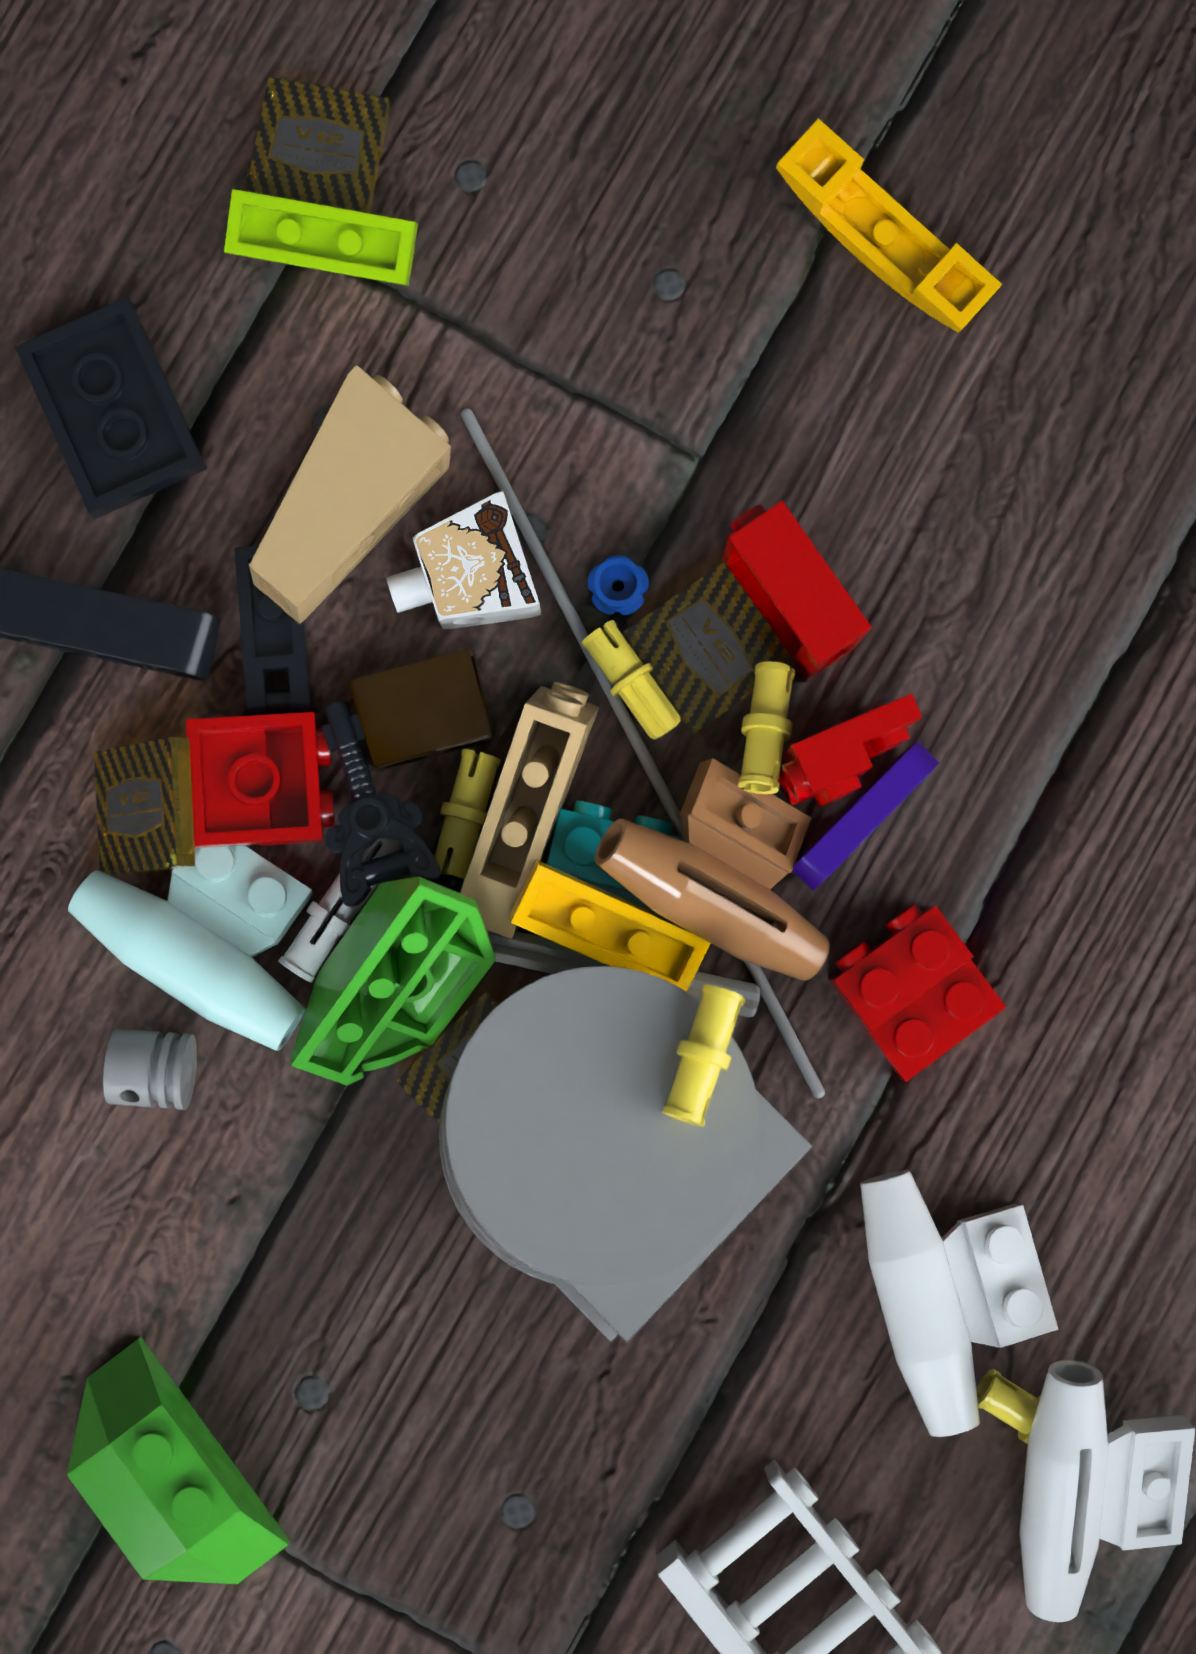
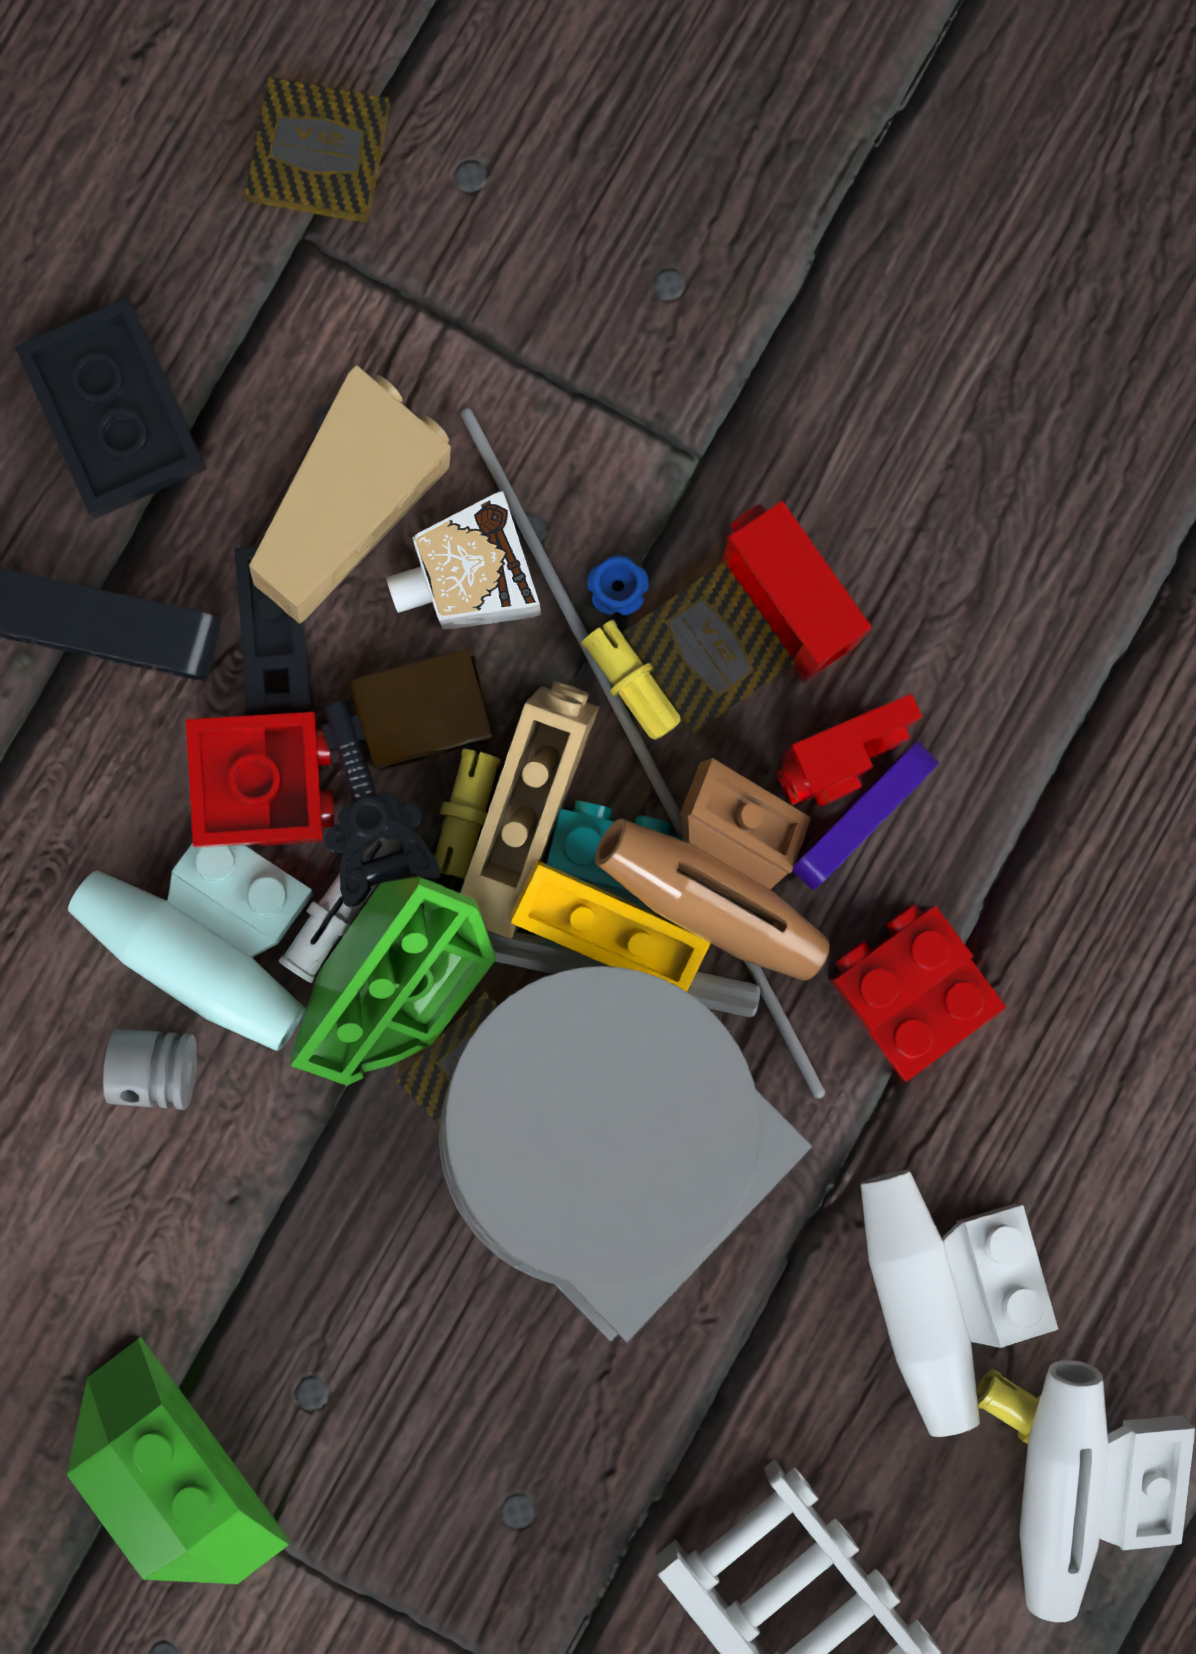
tile [94,737,195,876] -> none
lime plate [224,189,418,286] -> none
light yellow pin [662,984,745,1127] -> none
light yellow pin [738,661,795,794] -> none
yellow slope [776,118,1002,333] -> none

